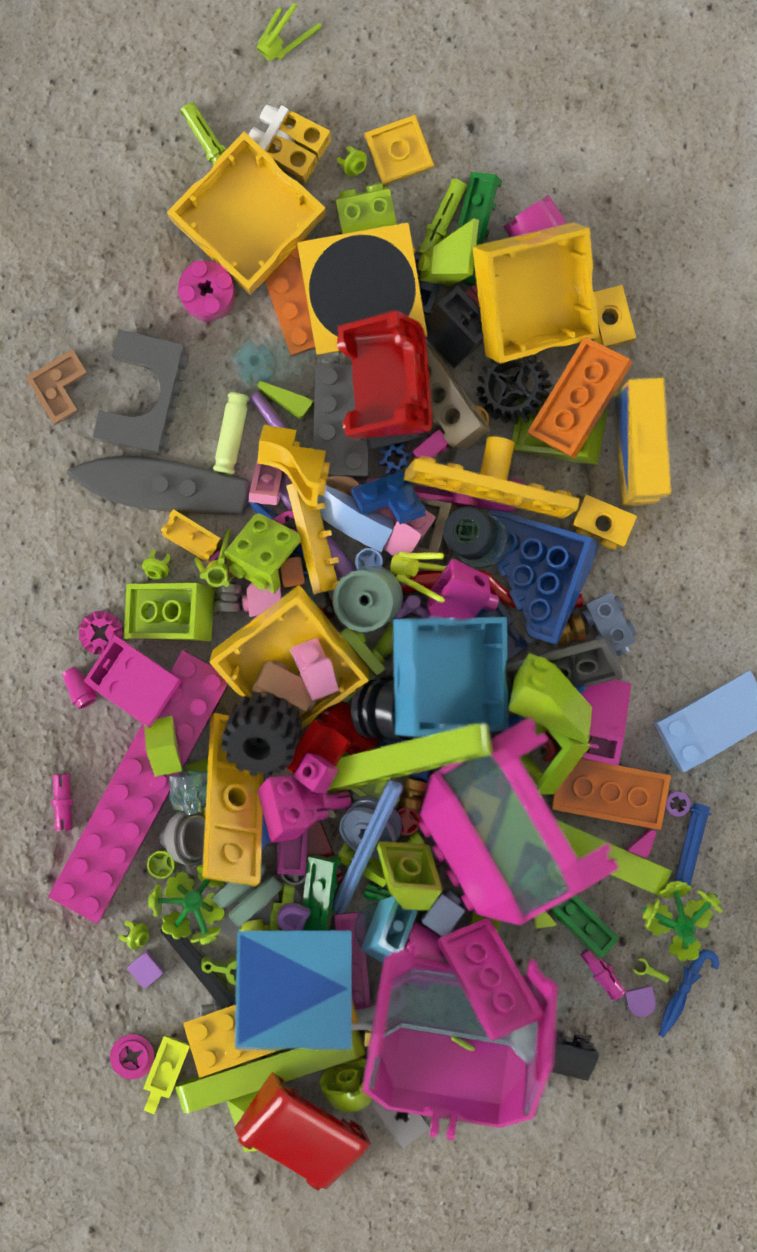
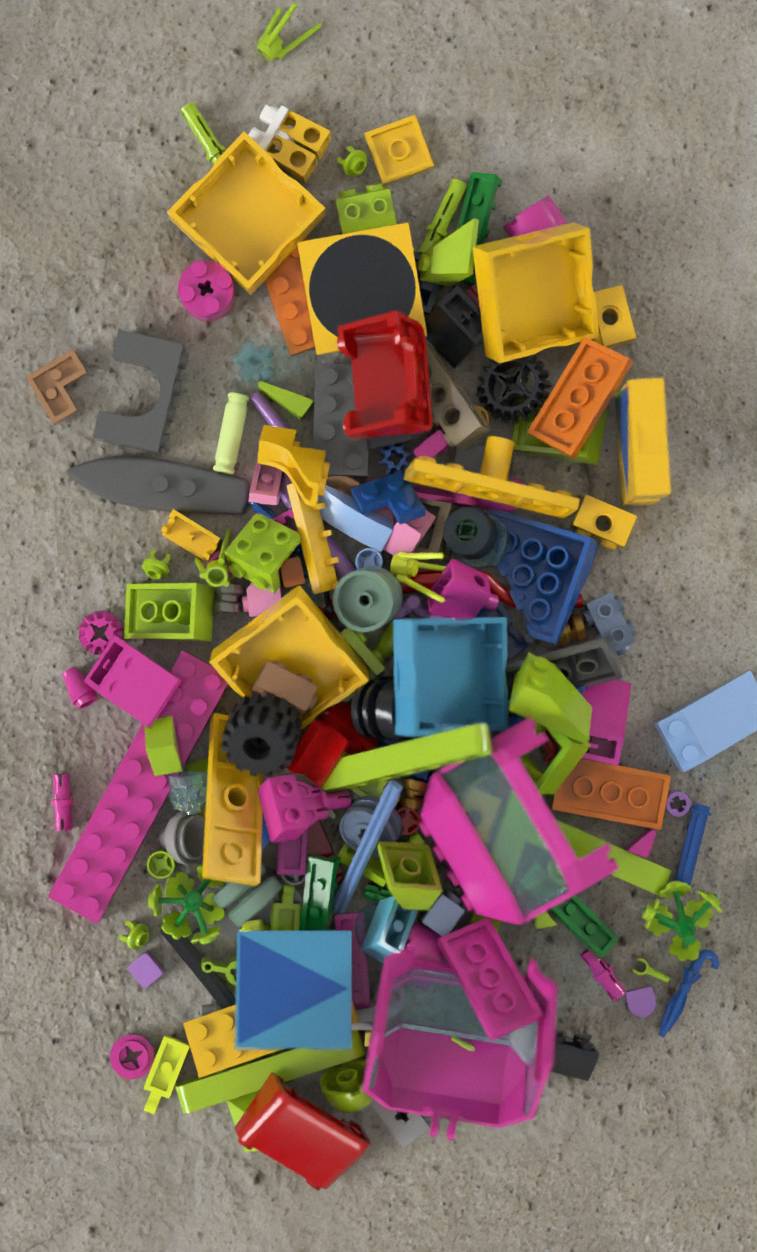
medium lavender tile [277,903,310,931] -> none
bright pink slope [291,638,338,701] -> none
dark pink plate [294,753,339,794] -> none

